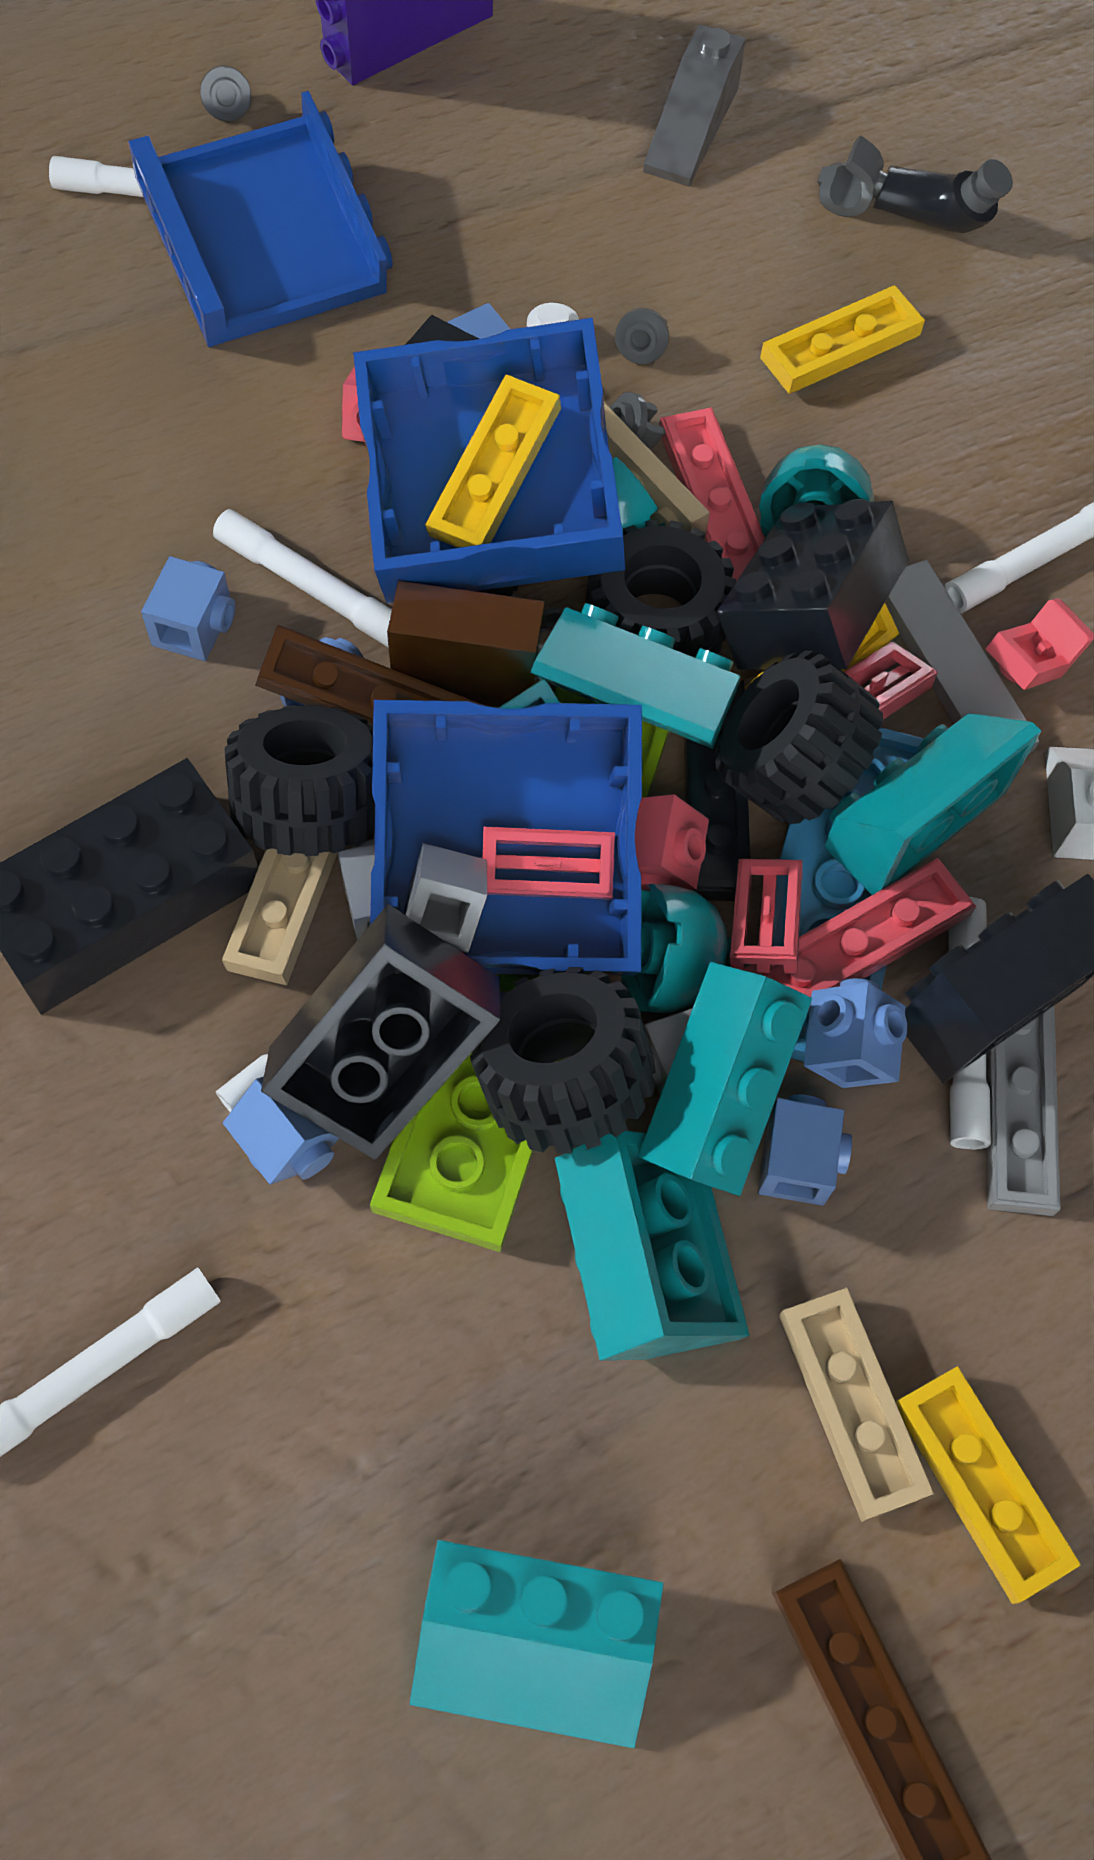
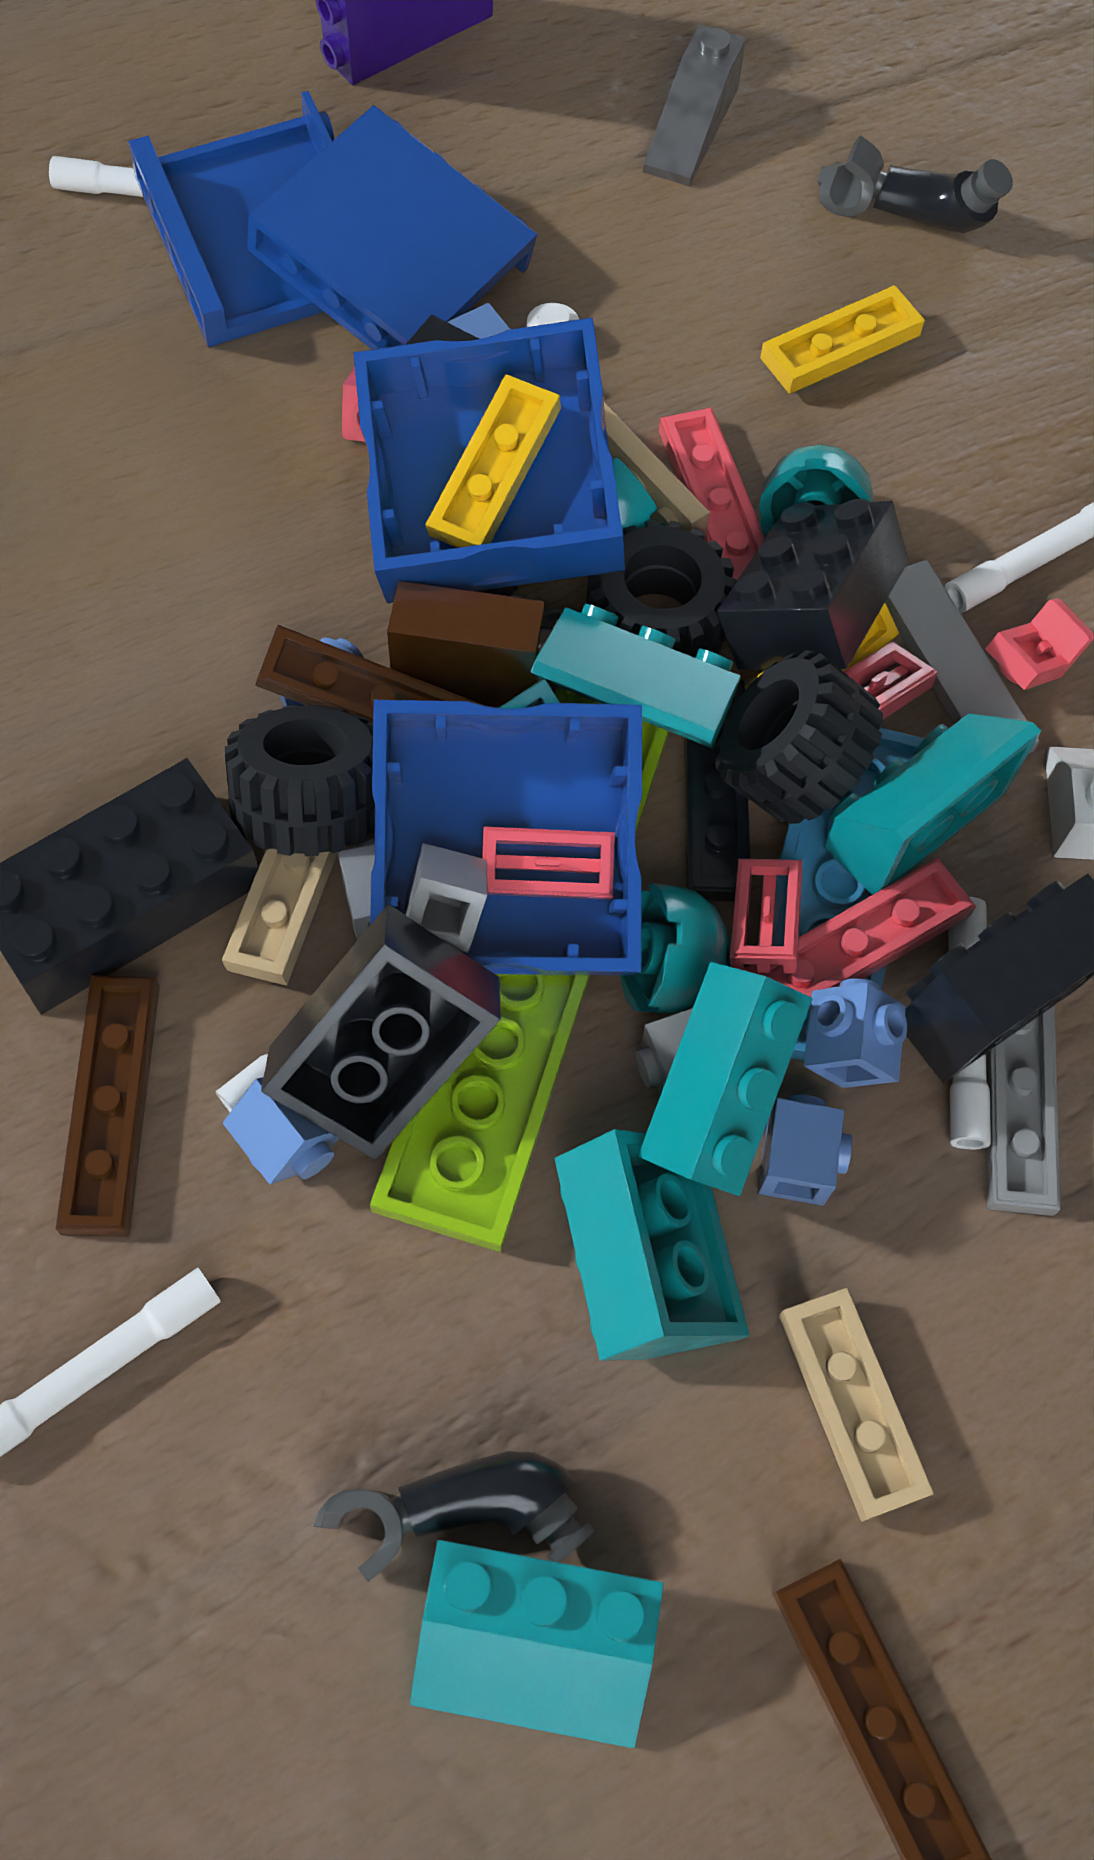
medium blue brick [141,556,235,662] -> none
dark grey plate [200,65,251,121] -> none
white piece [213,509,392,647] -> none
black tyre [470,967,656,1154] -> none
dark grey plate [610,392,666,448] -> none
dark grey plate [615,308,669,364] -> none
coral brick [635,794,709,891] -> none
yellow plate [895,1366,1081,1604] -> none
none -> reddish brown tile [56,975,160,1237]
none -> blue panel [247,105,538,350]
none -> black piece [313,1451,595,1582]

